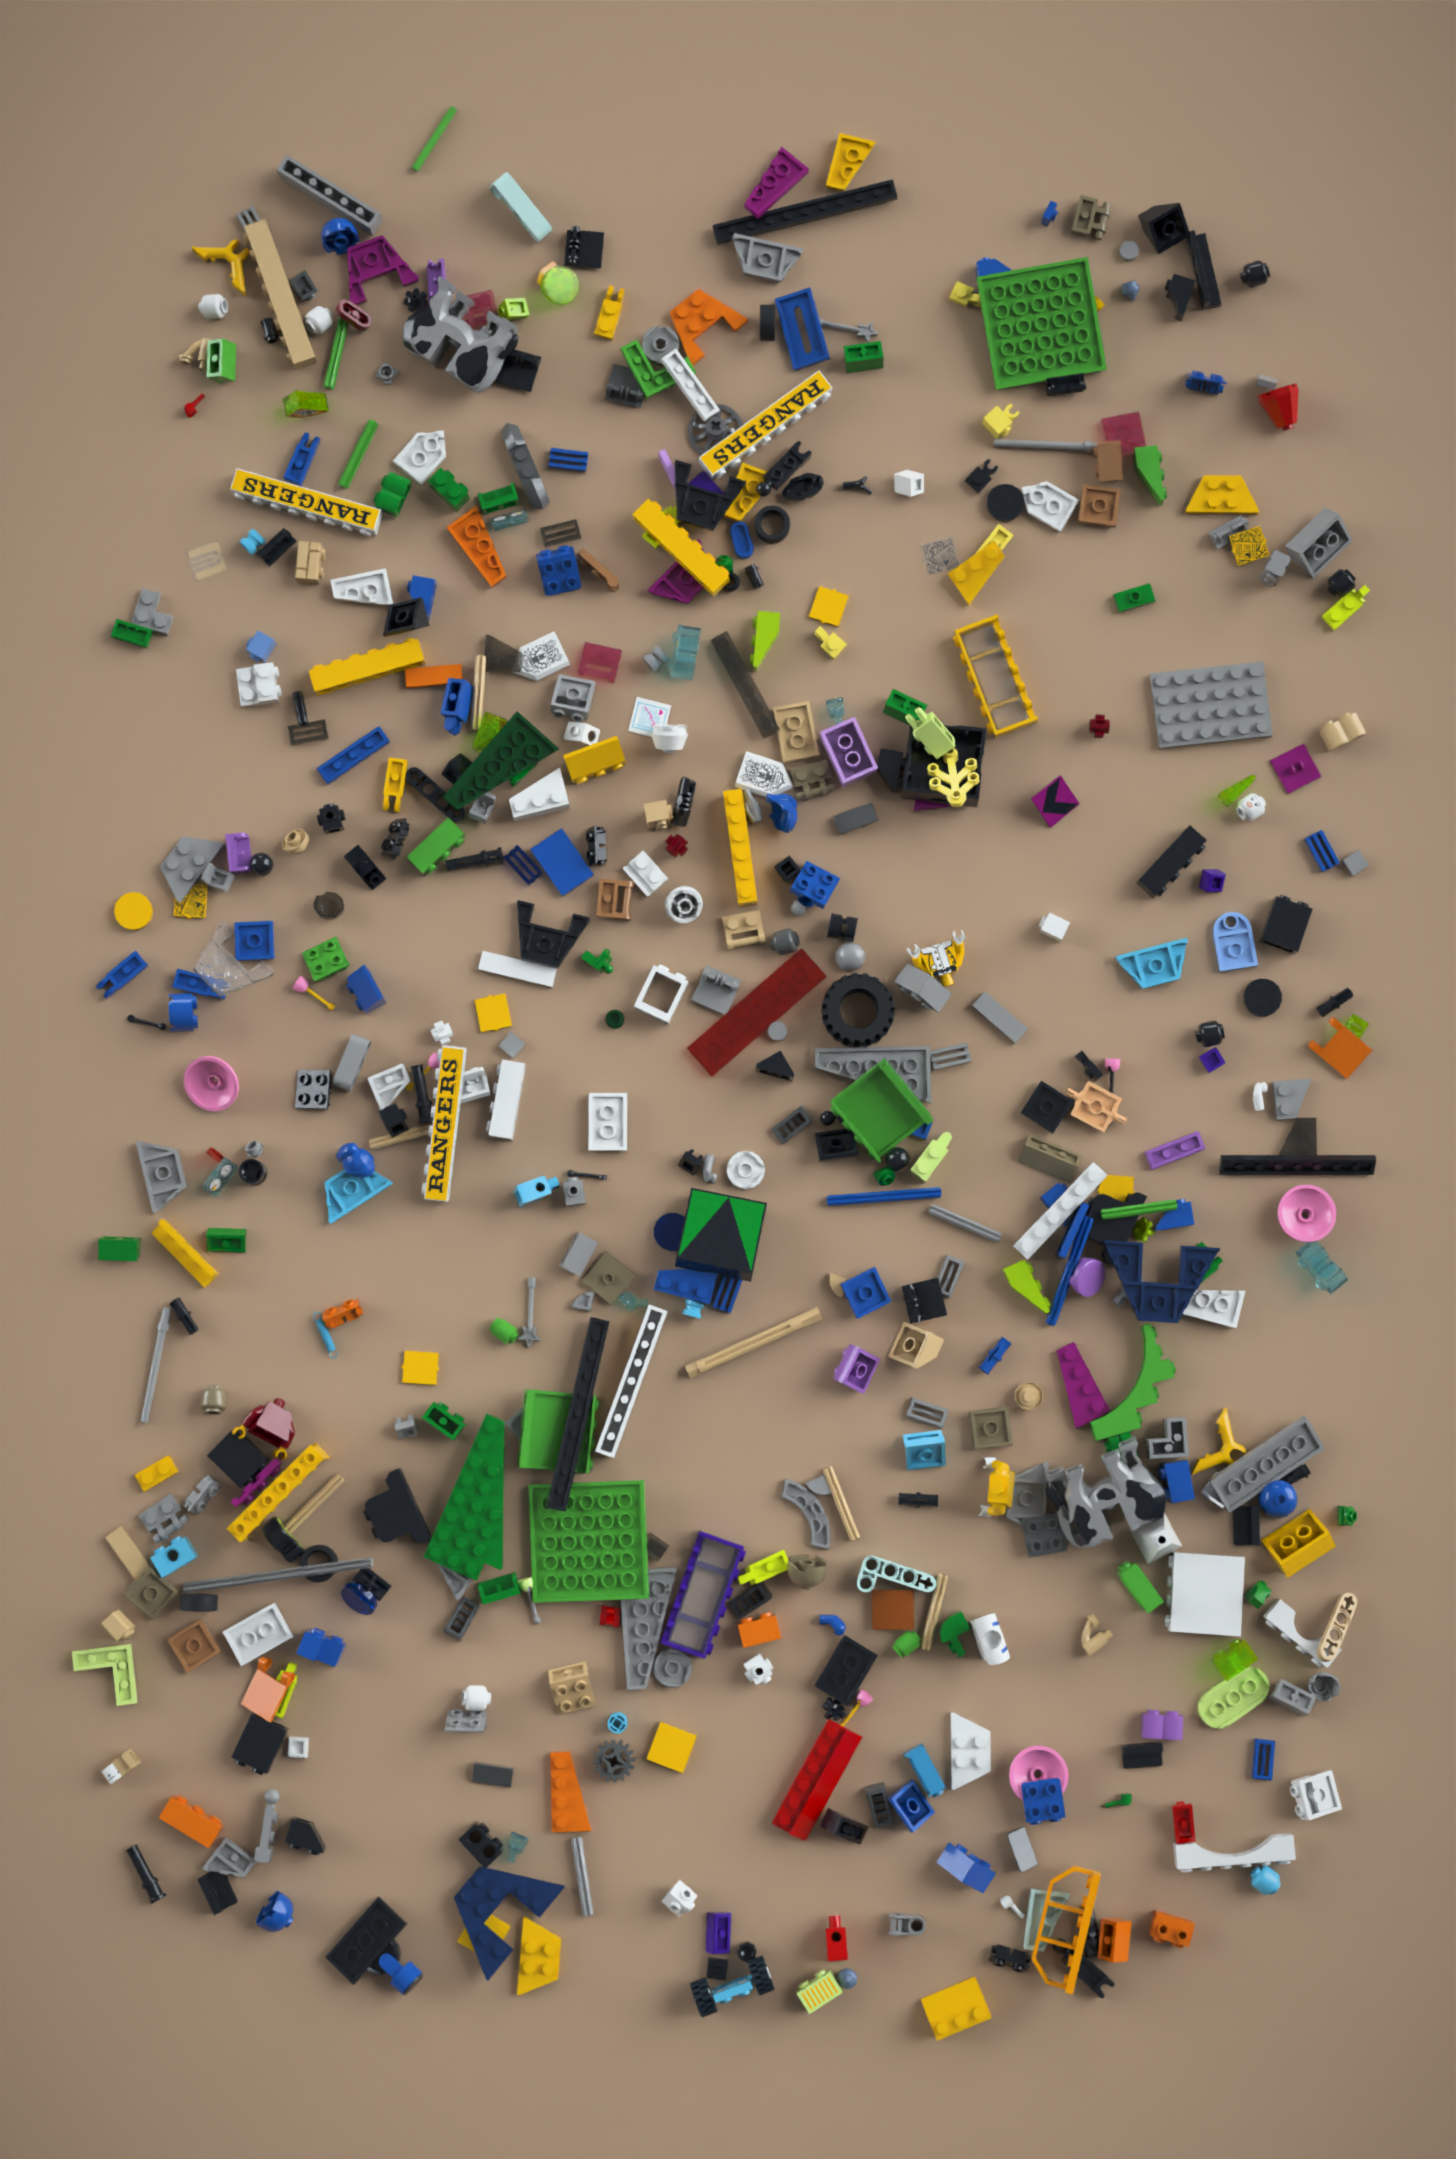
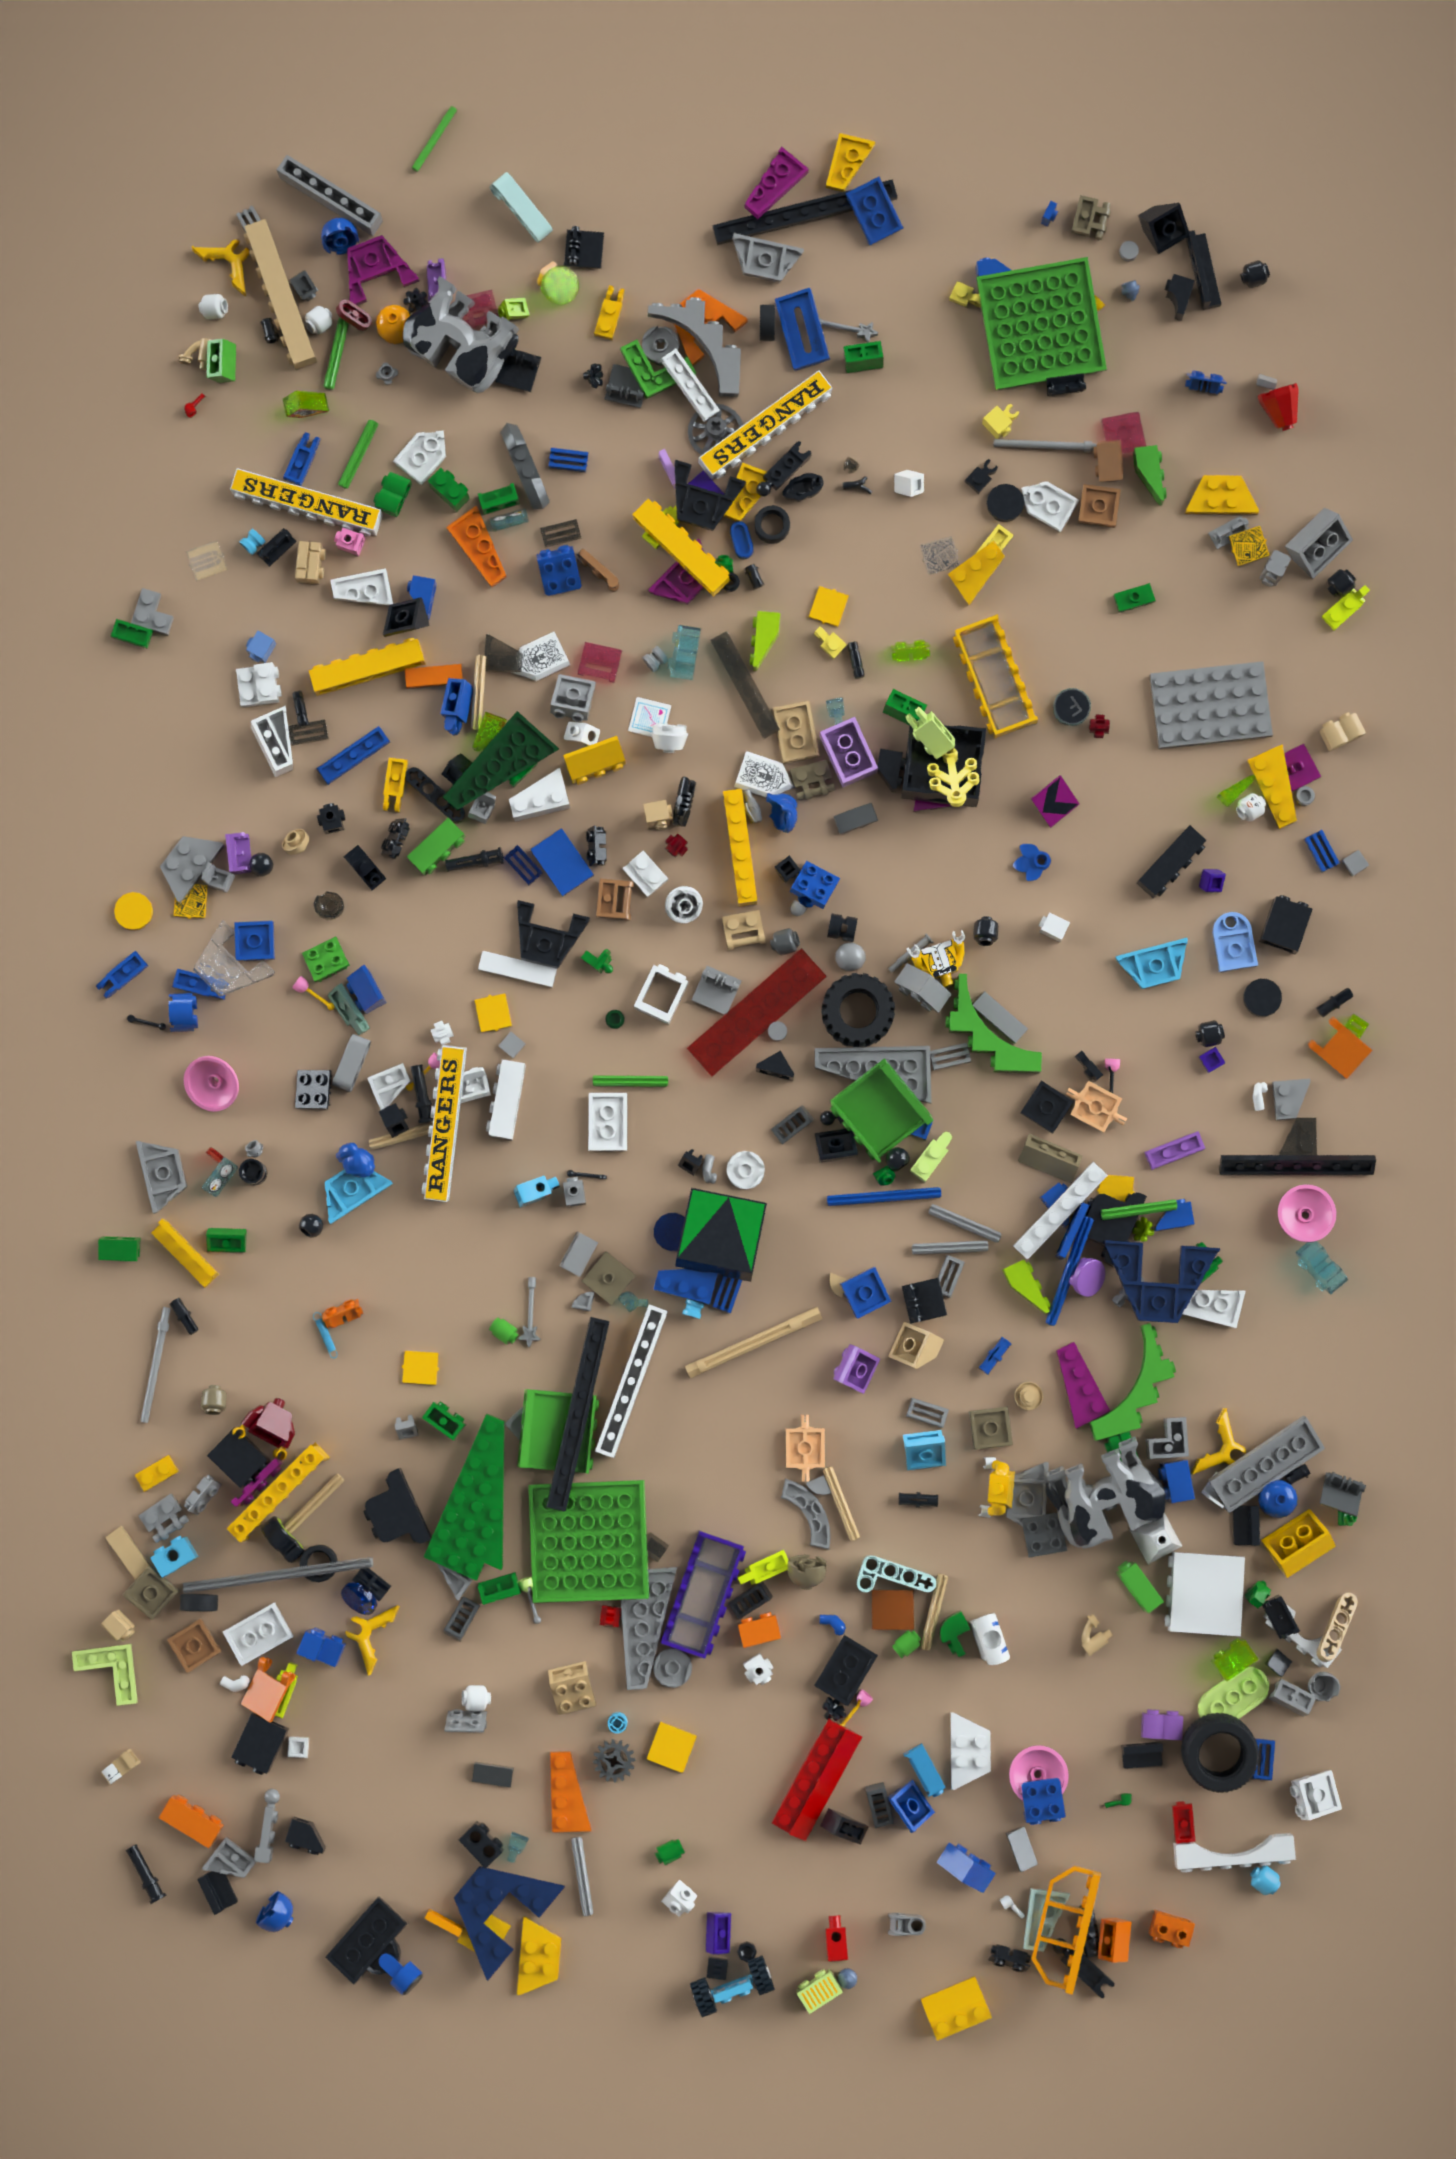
none -> white arm [220,1675,250,1692]
none -> white wedge [251,706,293,777]
none -> black piece [299,1214,323,1238]
none -> sand green hinge [327,983,370,1035]
none -> bright pink brick [334,528,366,556]
none -> yellow piece [345,1605,400,1676]
none -> light orange cylinder [376,305,411,344]
none -> light orange tile [424,1909,464,1937]
none -> black plant [583,363,603,389]
none -> bright green axle [592,1075,668,1087]
none -> light grey arch [647,297,741,397]
none -> green brick [655,1839,685,1866]
none -> light nougat plate [786,1415,825,1481]
none -> clear smoke hinge [843,457,860,474]
none -> blue tile [845,177,903,245]
none -> black axle [848,641,865,679]
none -> light grey piece [888,934,933,973]
none -> clear neon green hinge [891,640,930,662]
none -> light grey axle [912,1241,988,1254]
none -> bright green arch [945,974,1042,1074]
none -> black head [973,916,999,946]
none -> blue plate [1013,844,1051,881]
none -> black tile [1053,688,1091,726]
none -> black tyre [1181,1713,1259,1793]
none -> yellow wing [1247,744,1297,829]
none -> black hinge [1262,1595,1300,1639]
none -> black slope [1264,1649,1292,1678]
none -> light grey tile [1295,786,1315,806]
none -> dark grey hinge [1320,1472,1366,1517]

